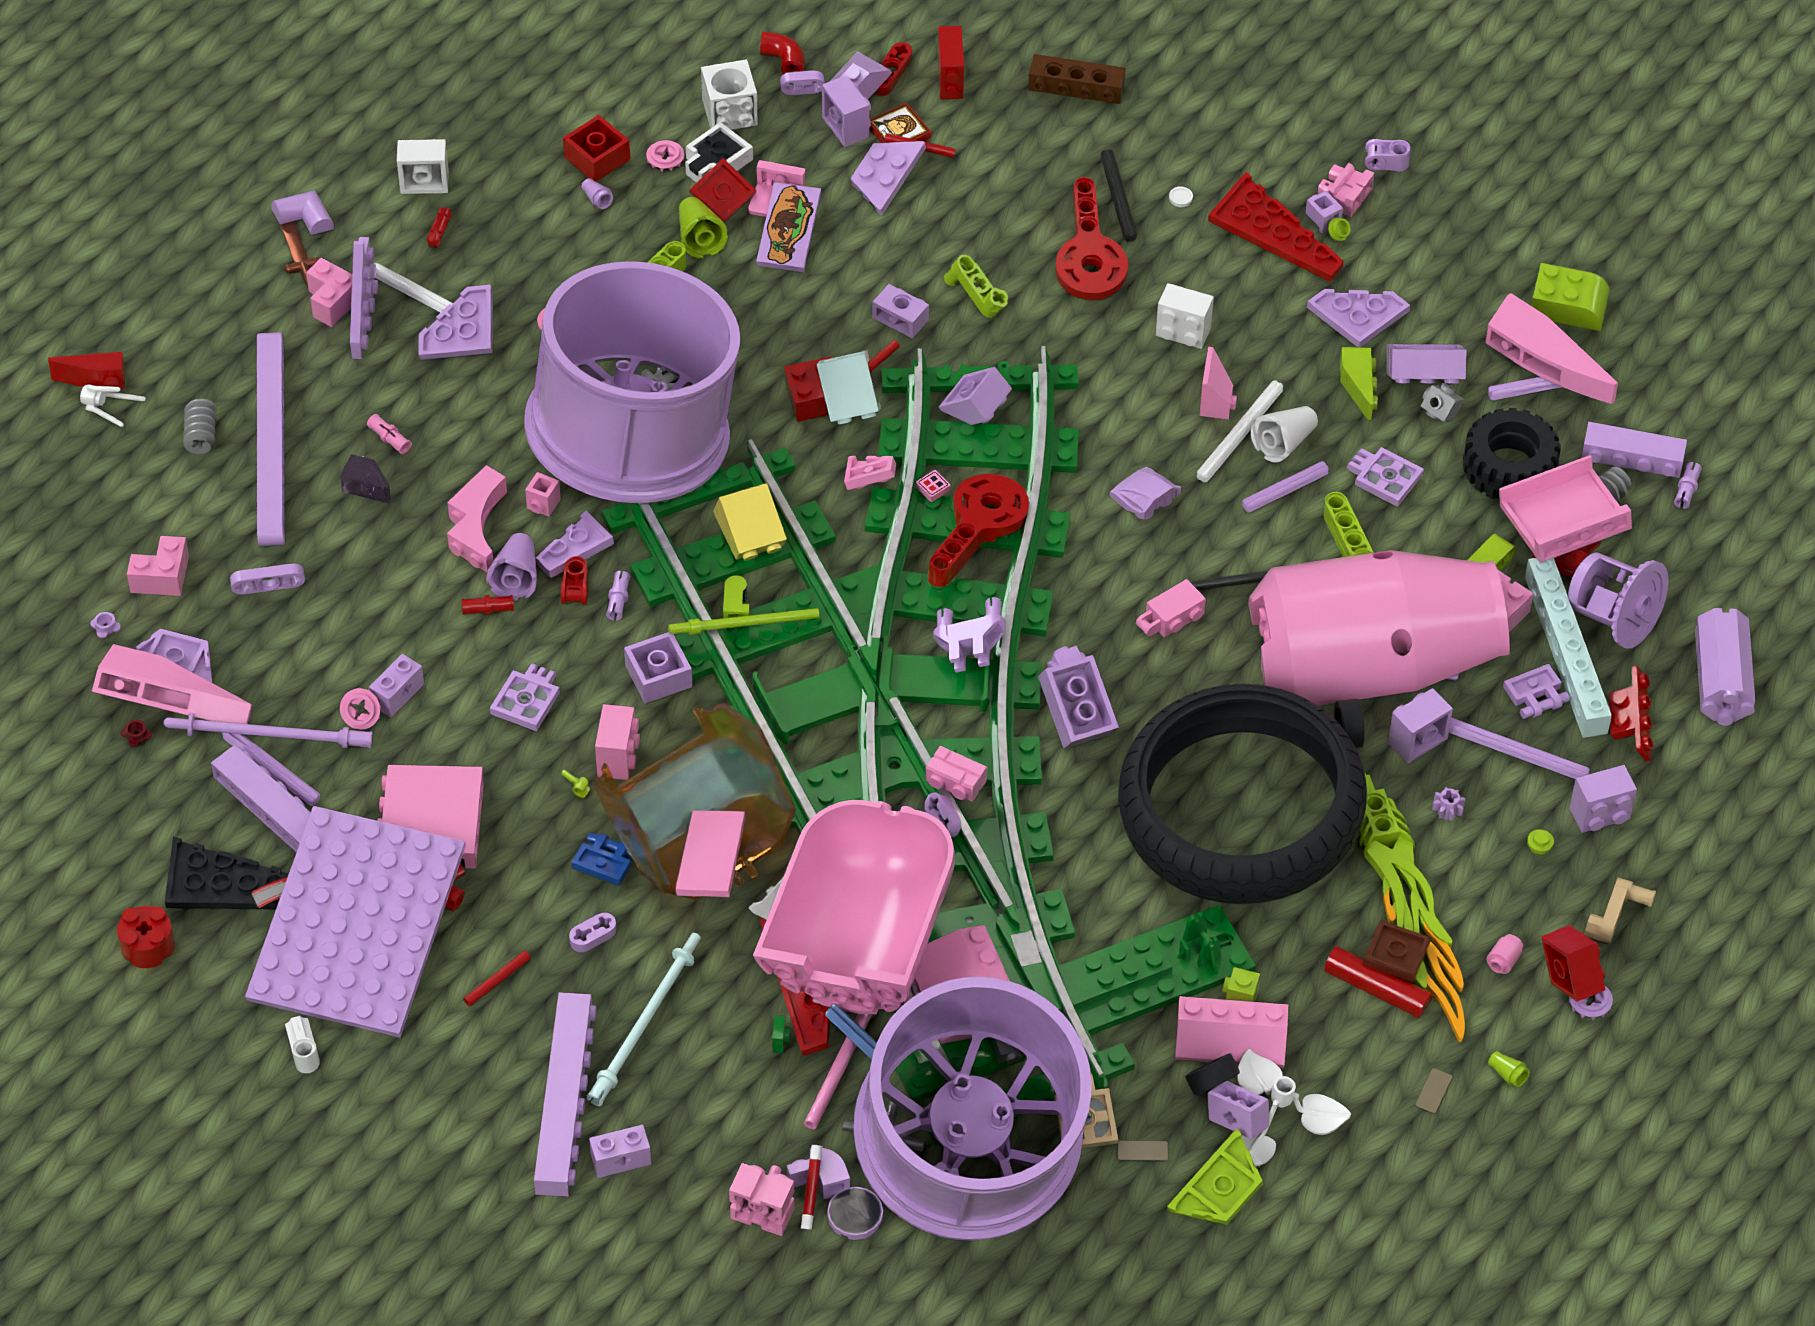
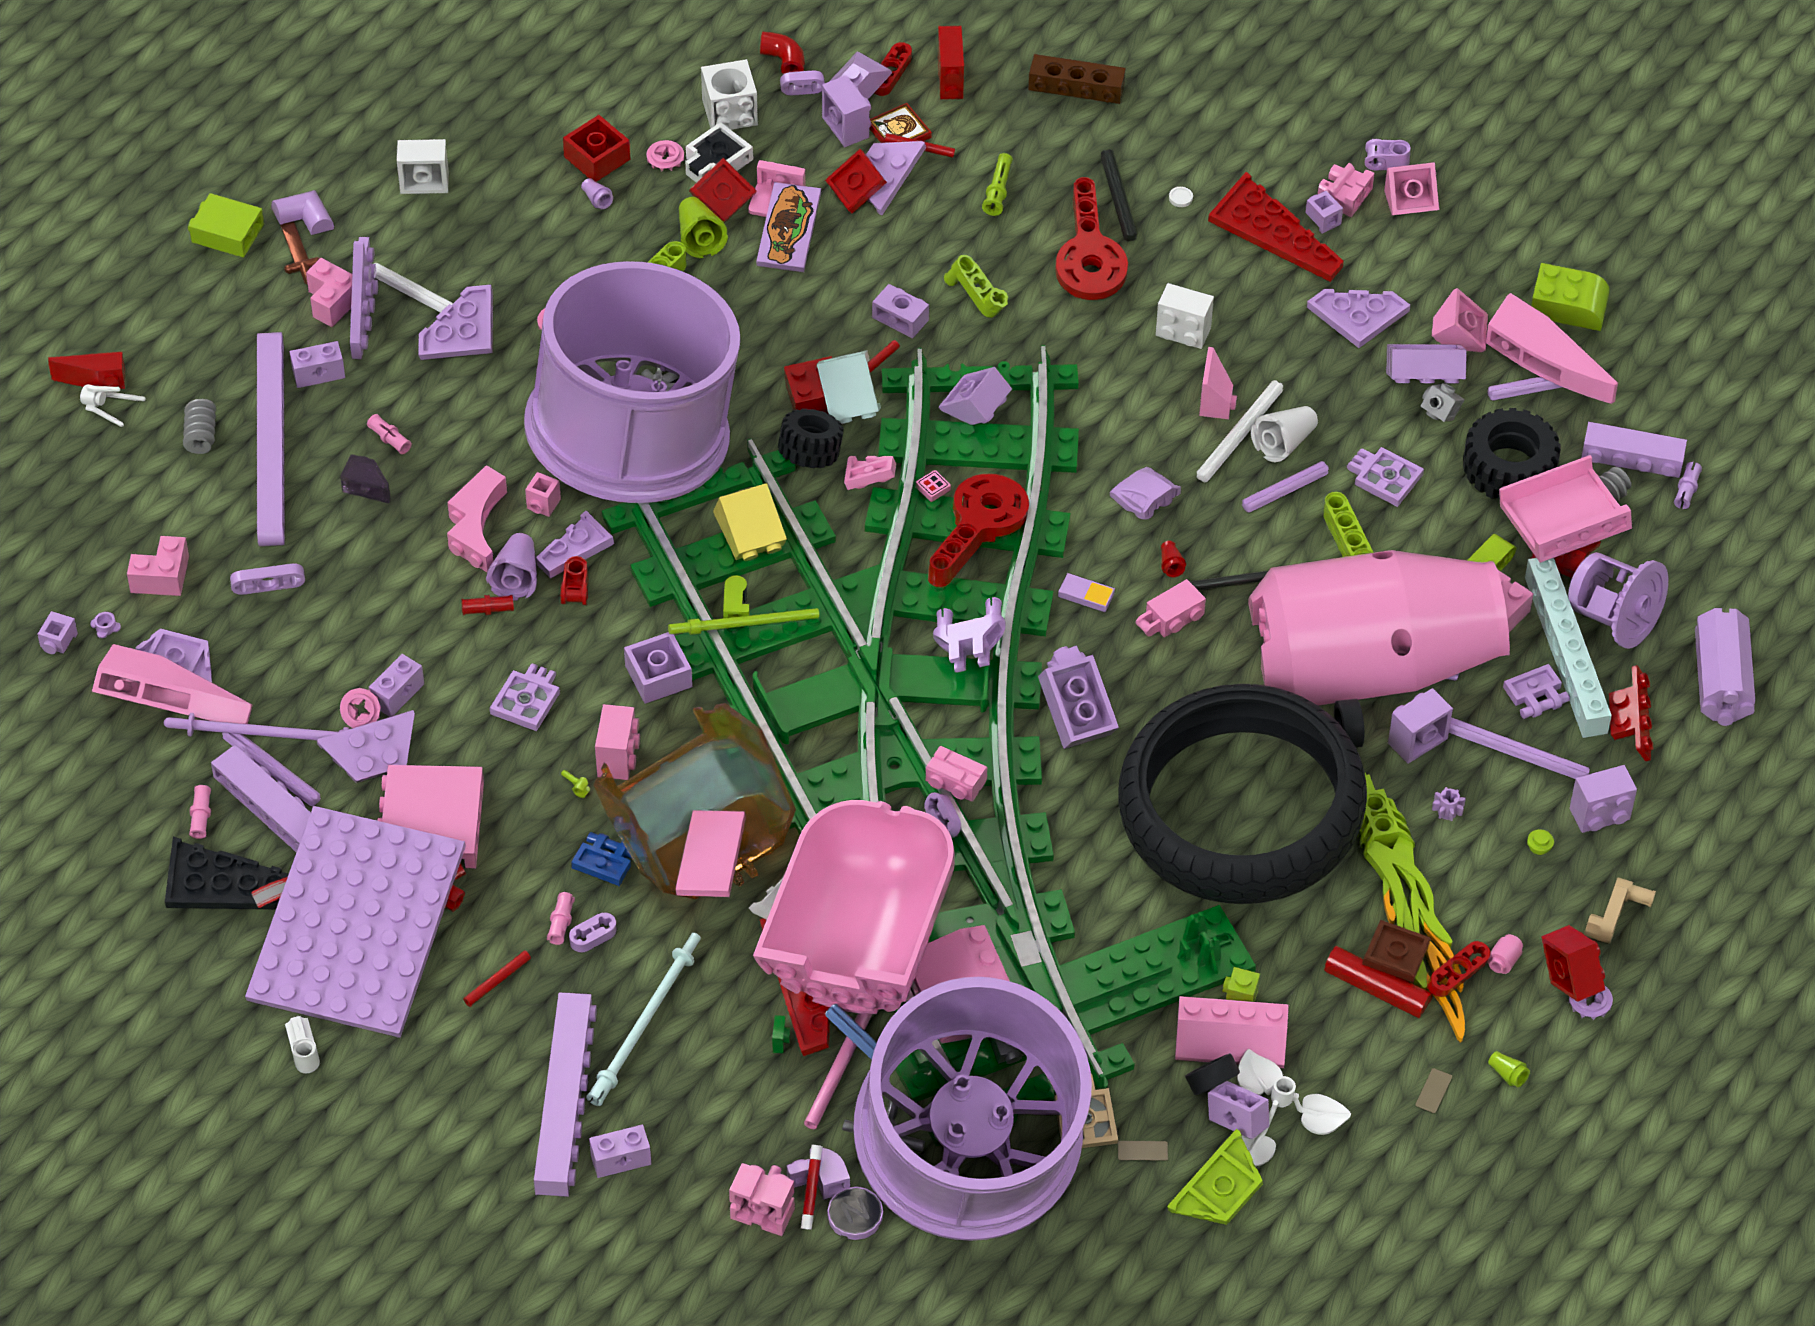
red brick [117,906,175,968] -> none
dark red plate [121,720,152,747] -> none
red axle [426,207,452,248] -> none
lavender pin [606,571,631,621] -> none
lime plate [1328,218,1351,242] -> none
lime slope [1340,347,1378,420] -> none
none -> lavender brick [38,611,78,654]
none -> lime brick [188,193,264,258]
none -> bright pink pin [189,785,211,839]
none -> lavender brick [289,341,345,388]
none -> lavender wing [317,710,414,783]
none -> bright pink pin [547,892,575,945]
none -> black tyre [778,409,844,468]
none -> red tile [825,149,887,213]
none -> lime pin [982,153,1013,216]
none -> lavender tile [1058,573,1115,612]
none -> red cone [1161,541,1186,577]
none -> bright pink slope [1384,162,1439,215]
none -> red beam [1428,941,1490,997]
none -> bright pink slope [1432,288,1488,352]

